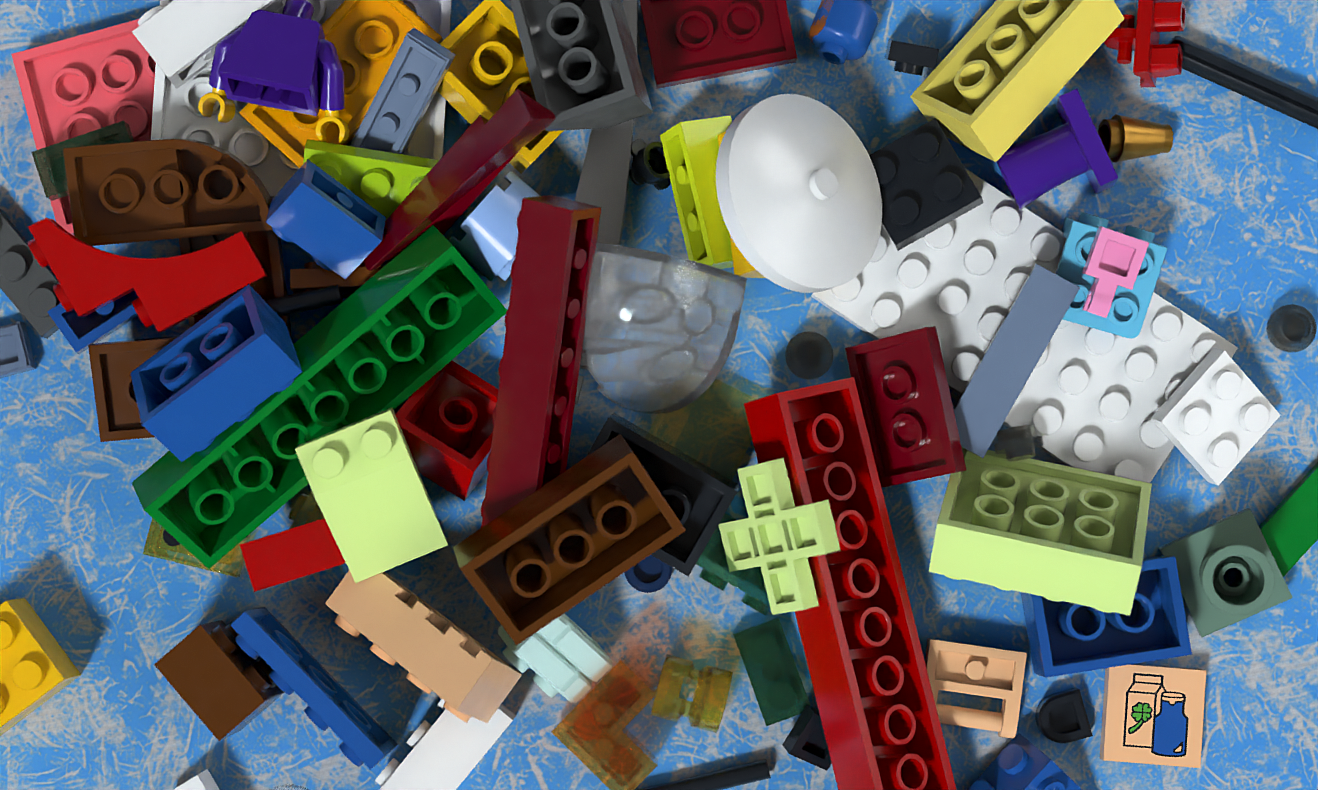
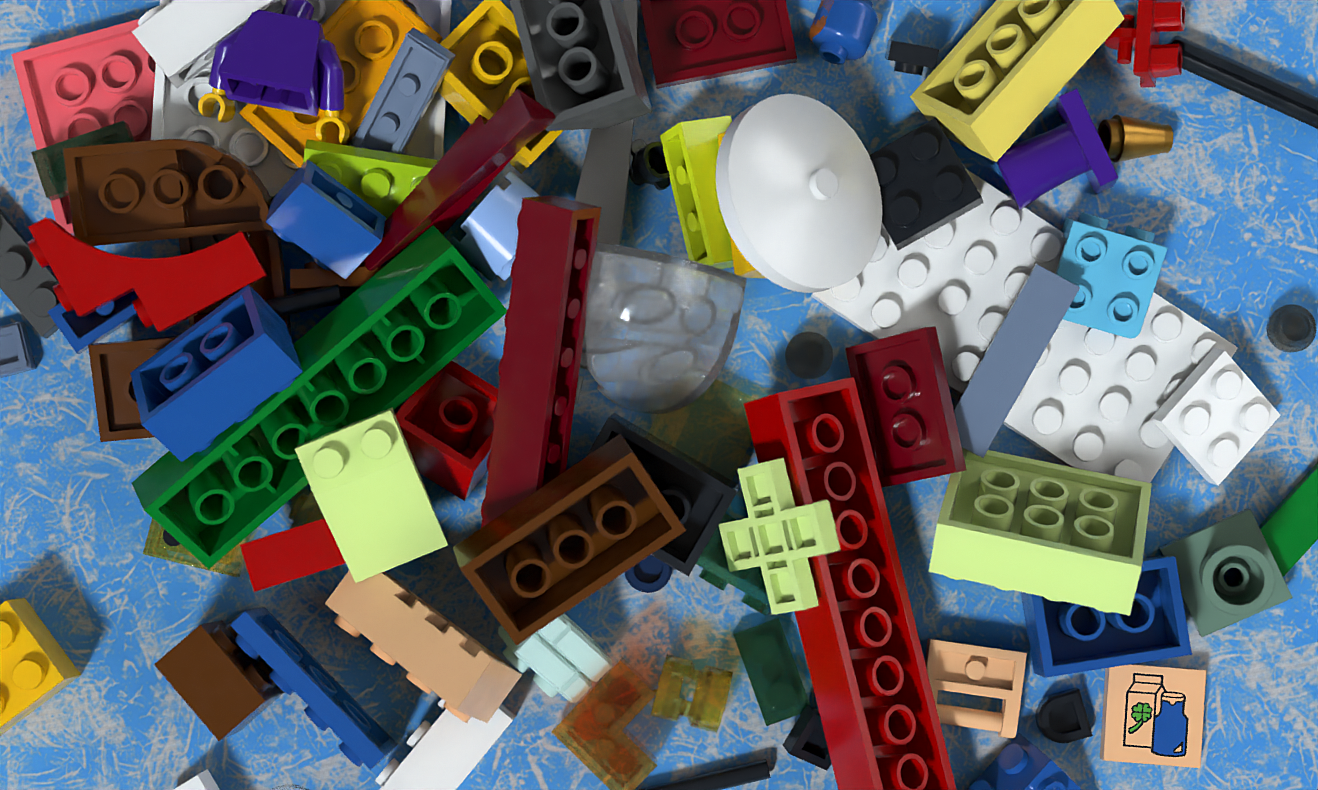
clear smoke plate [994,425,1044,461] -> none
bright pink plate [1082,226,1149,318] -> none

